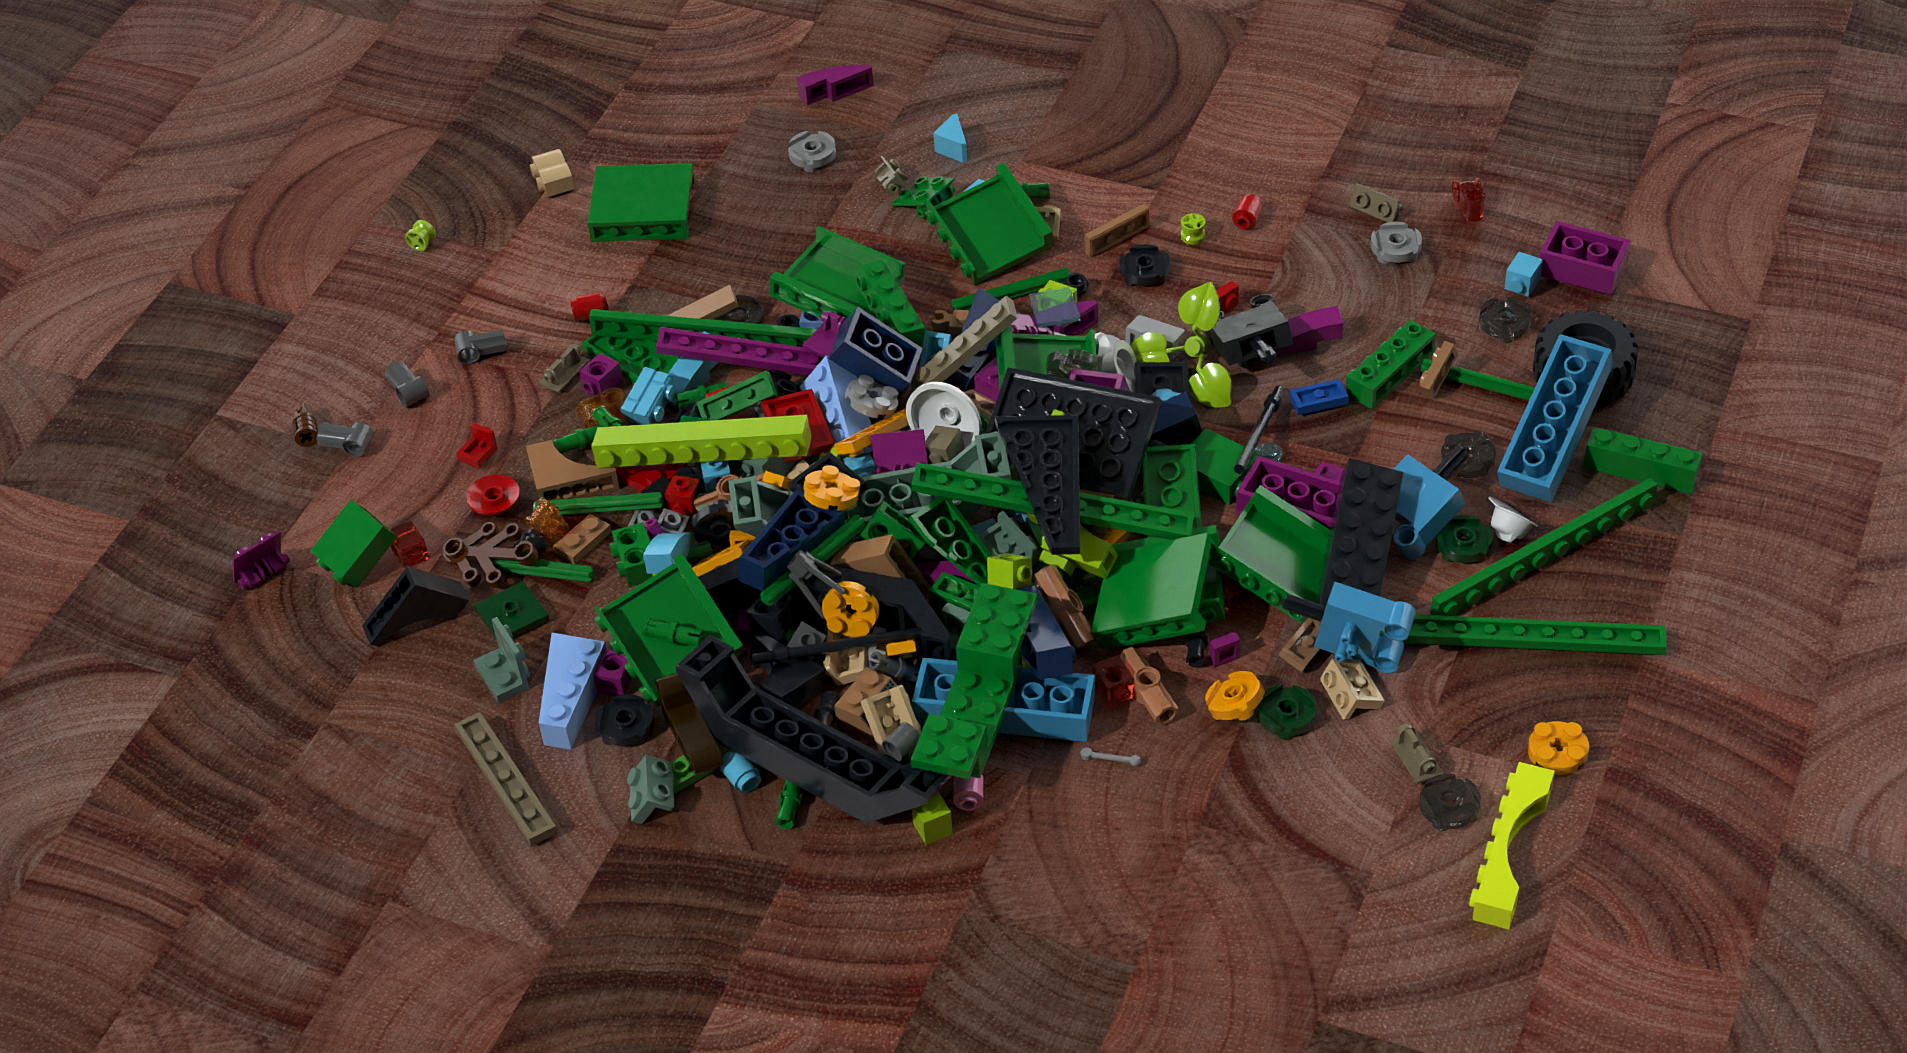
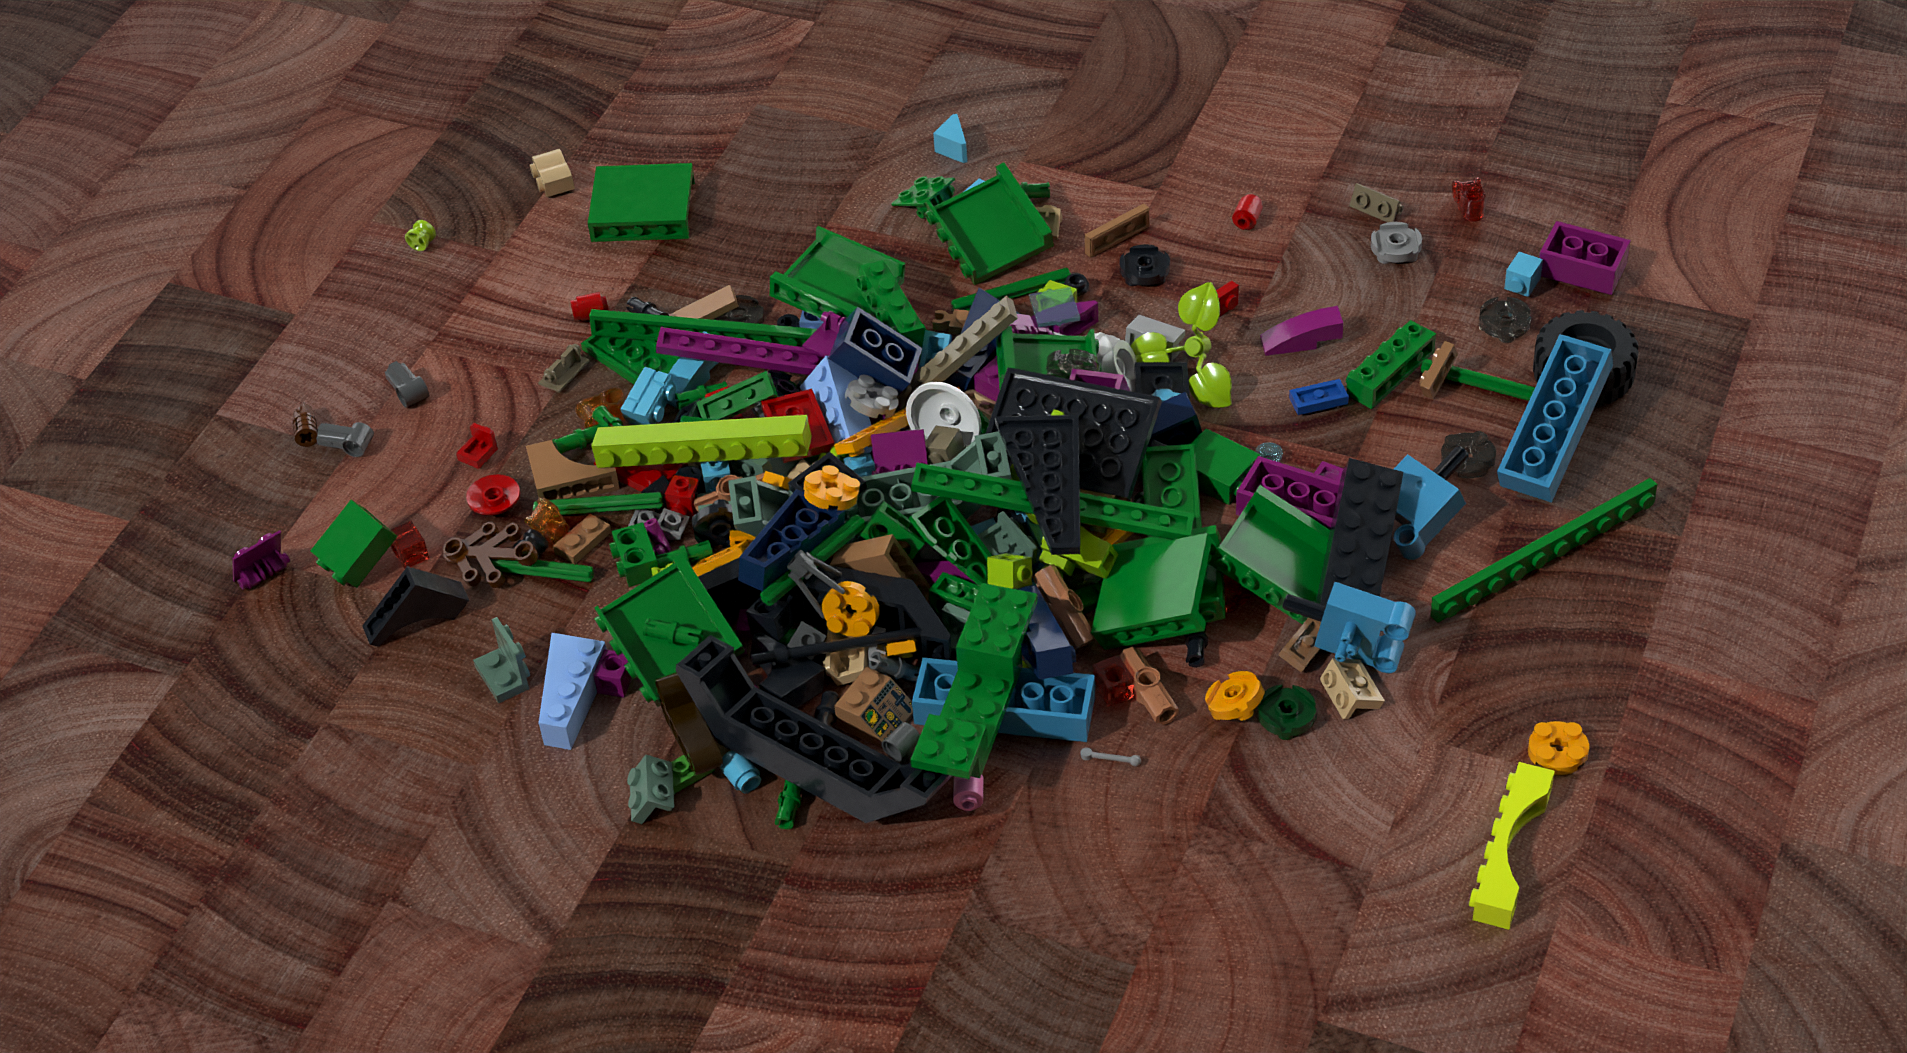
dark grey piece [454,329,507,364] -> none
dark tan plate [454,712,558,846] -> none
dark green plate [474,581,550,640] -> none
magenta brick [580,353,623,399] -> none
black plate [596,694,655,746] -> none
medium azure slope [643,532,695,574] -> none
light grey plate [788,131,836,172] -> none
magenta slope [797,65,874,105] -> none
tan bracket [860,685,921,755] -> none
dark tan hinge [875,155,911,194] -> none
lime brick [912,791,953,845] -> none
lime wheel [1181,213,1206,245] -> none
pearl dark grey piece [1205,294,1293,368] -> none
magenta plate [1209,632,1241,668] -> none
black bar [1234,385,1284,474] -> none
green plate [1379,614,1667,655] -> none
dark tan hinge [1389,723,1444,784] -> none
clear smoke plate [1419,774,1481,831] -> none
dark green plate [1436,515,1493,563] -> none
white piece [1489,497,1538,543] -> none
green brick [1583,427,1702,494] -> none
none -> black pin [626,297,669,316]

